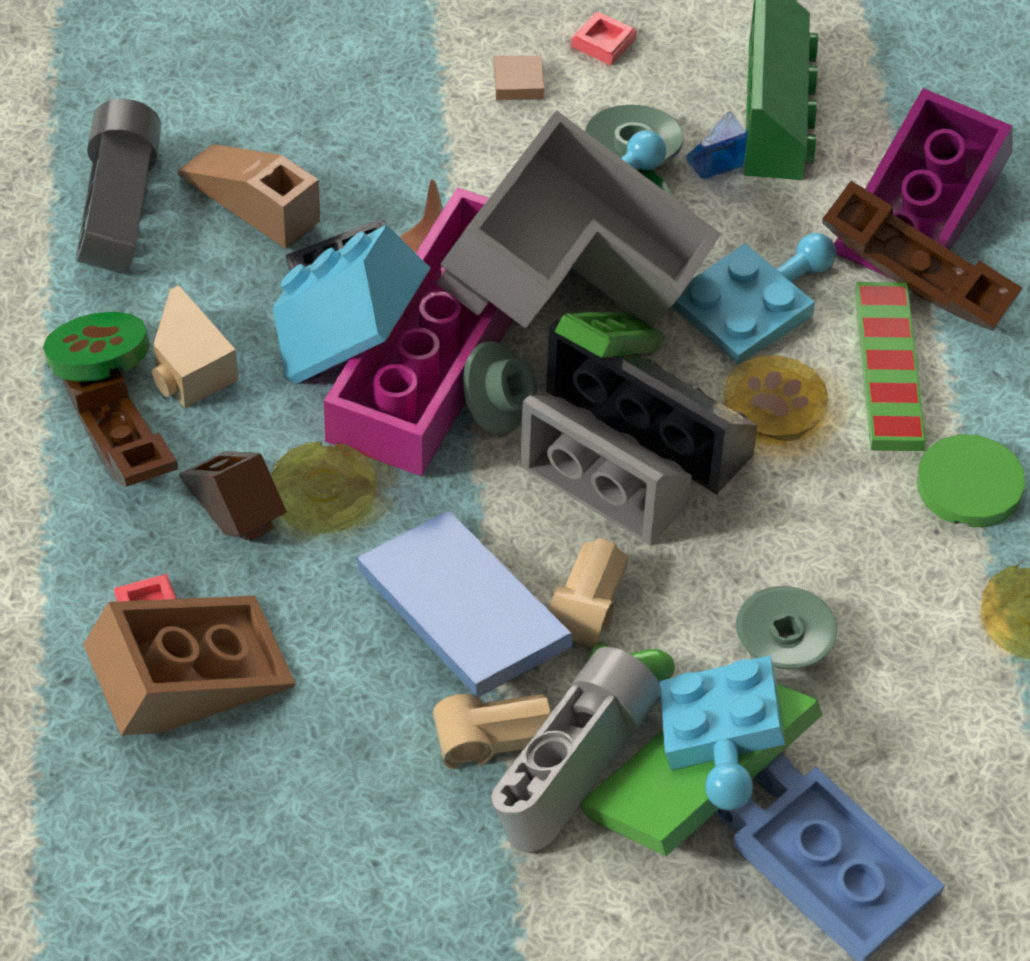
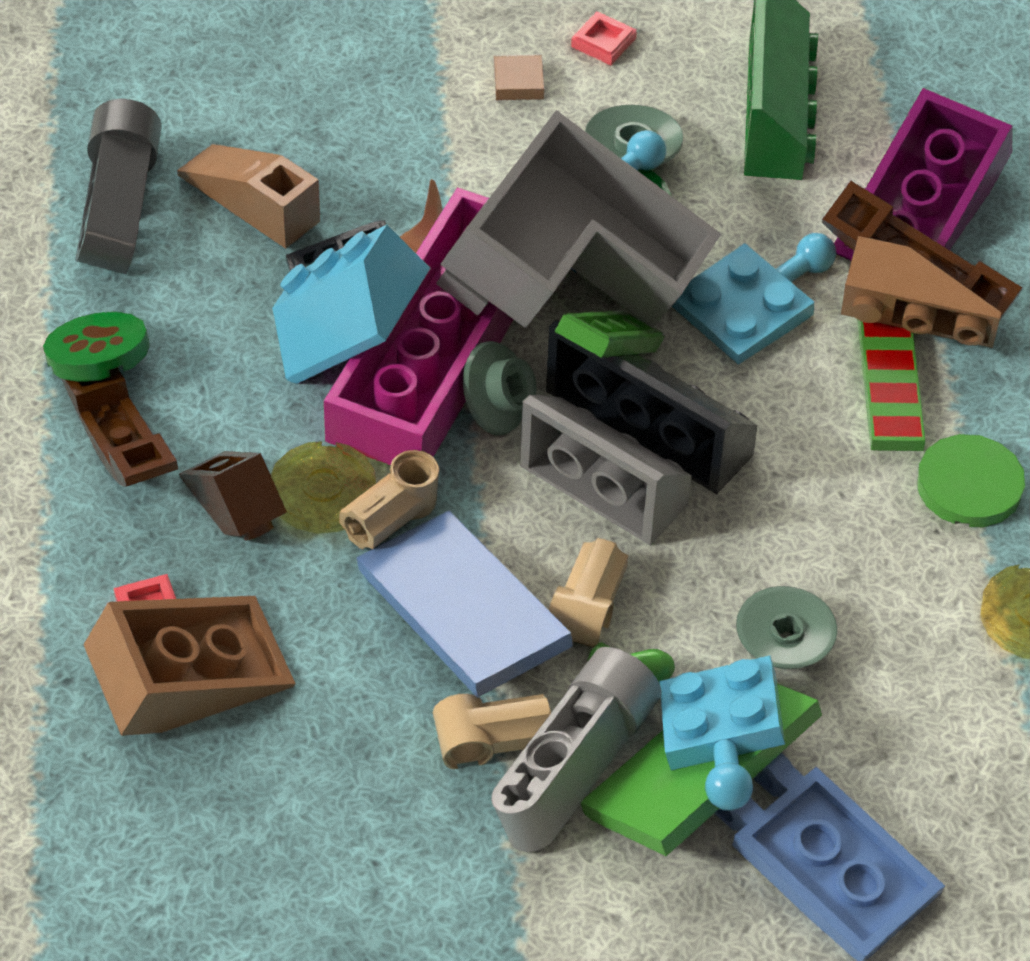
tan slope [152,285,238,408] -> none
clear blue slope [686,111,748,179] -> none
clear yellow tile [722,355,829,446] -> none
none -> tan piece [339,450,439,550]
none -> medium nougat slope [841,236,1001,348]

